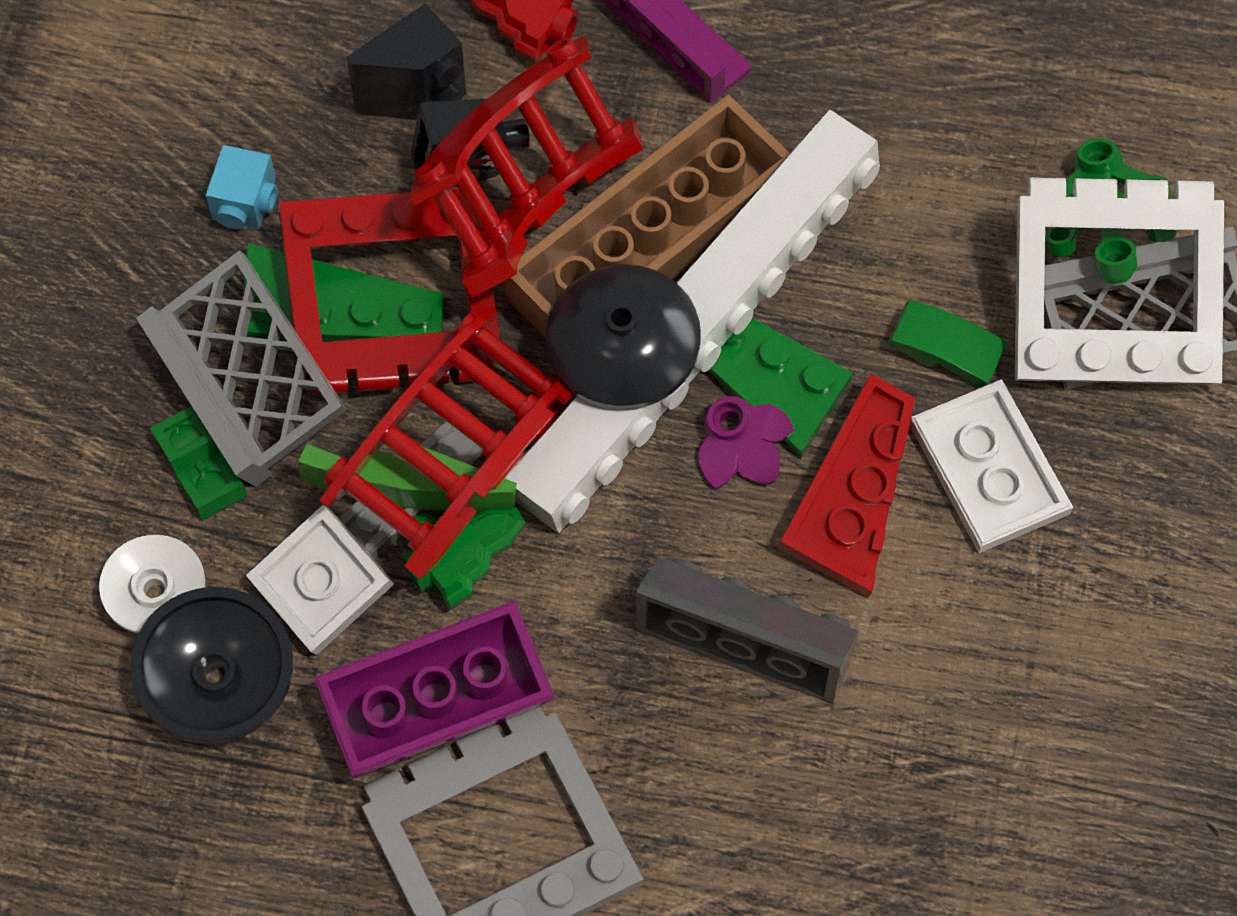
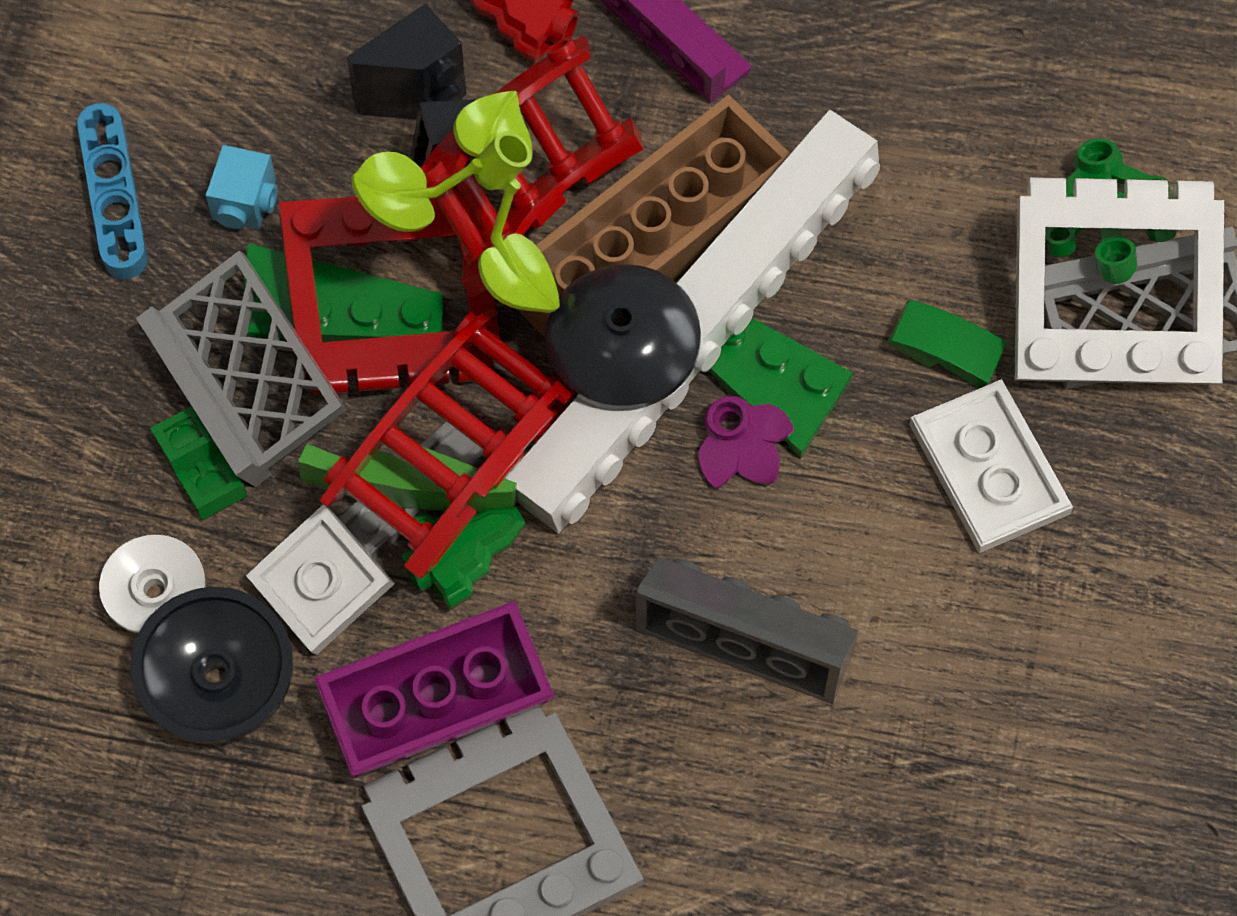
red wing [776,374,916,598] -> none
none -> dark azure beam [77,103,148,280]
none -> lime plant [351,91,559,313]

